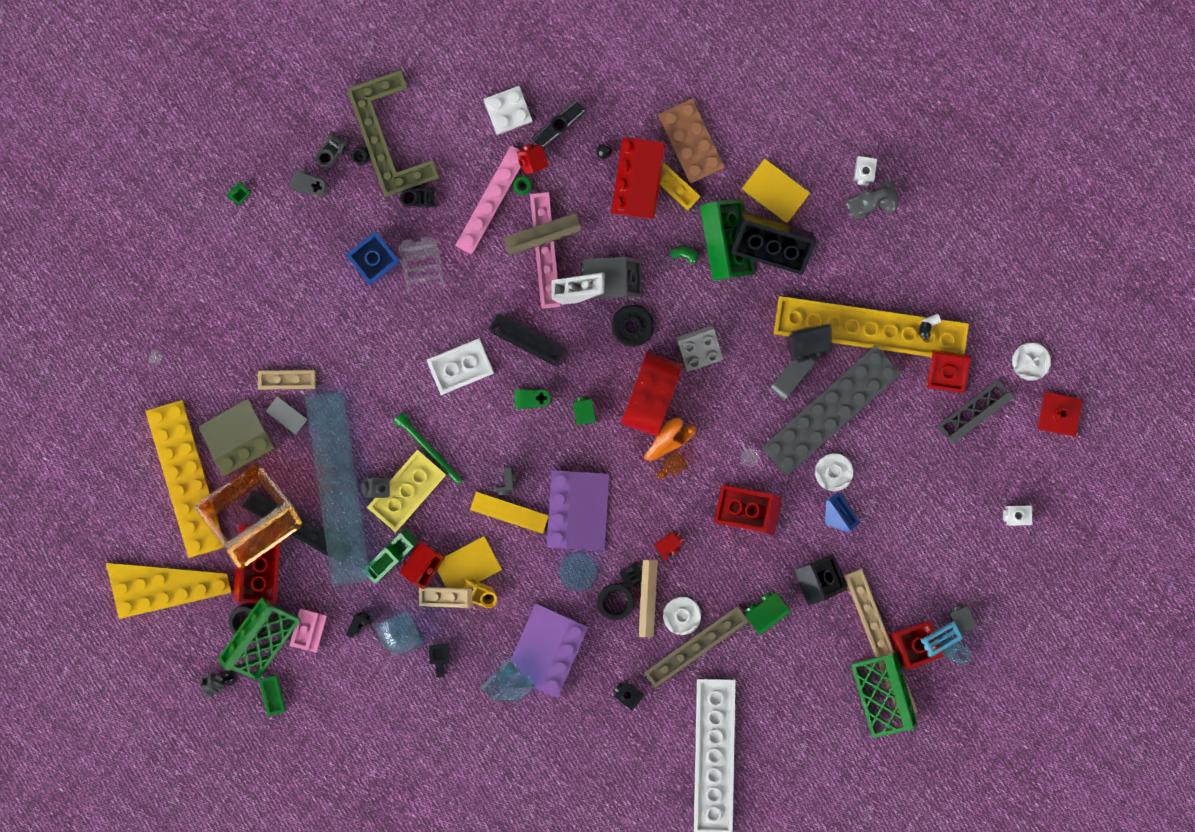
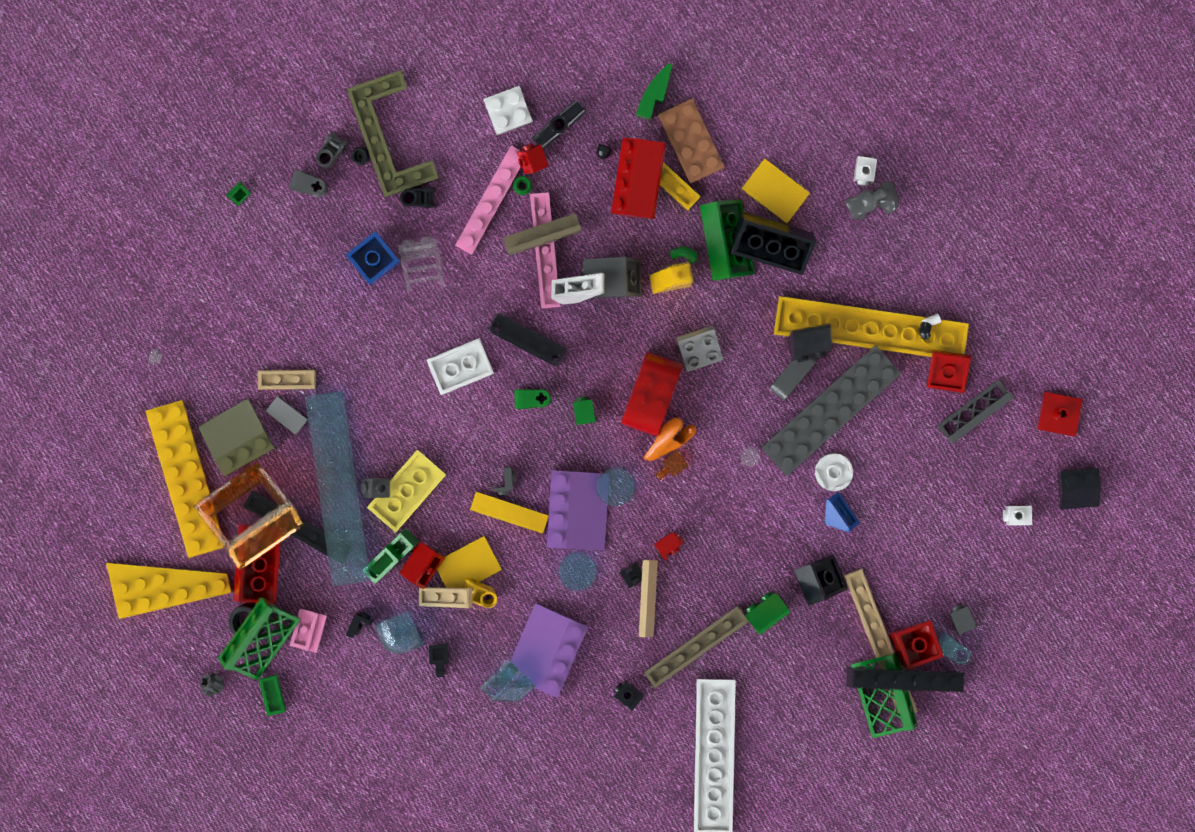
black hinge [221,670,237,686] -> none
green piece [393,411,462,484] -> none
black tyre [597,583,634,620] -> none
black wheel [612,305,654,347] -> none
white tile [663,597,701,635] -> none
red slope [714,485,782,535] -> none
medium azure tile [921,622,963,657] -> none
white tile [1012,343,1051,380] -> none
none -> clear light blue tile [596,468,635,506]
none -> green slope [636,64,672,120]
none -> yellow slope [649,263,693,294]
none -> black arch [846,667,964,692]
none -> black slope [1057,468,1101,510]

